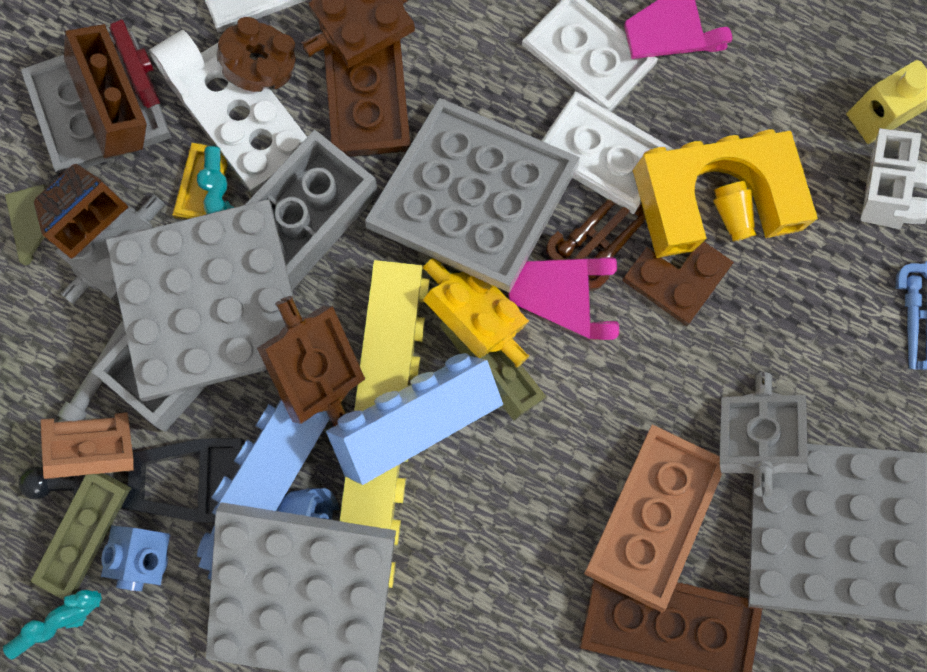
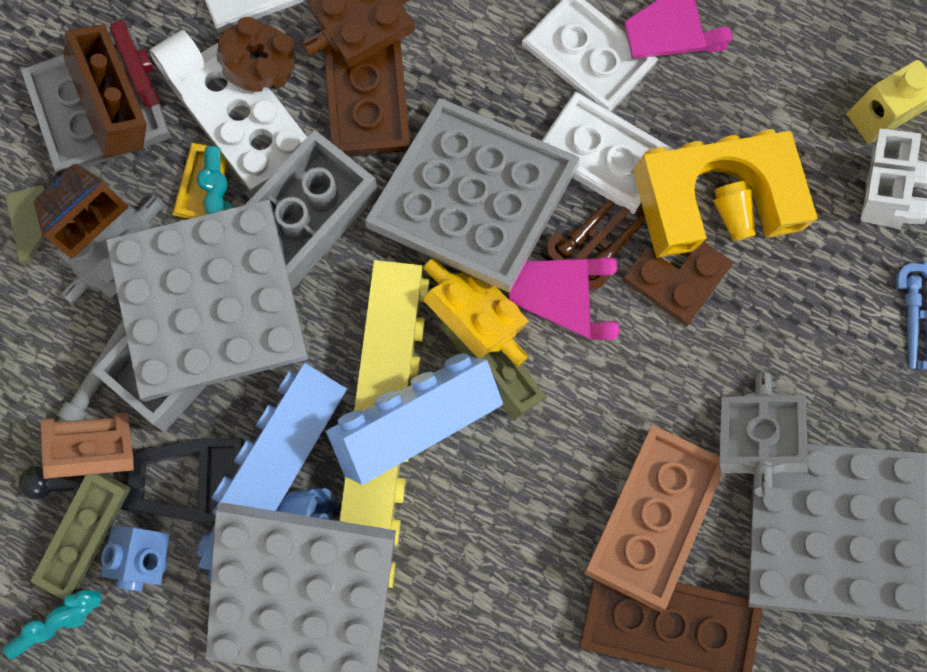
reddish brown plate [257,296,365,427] -> none

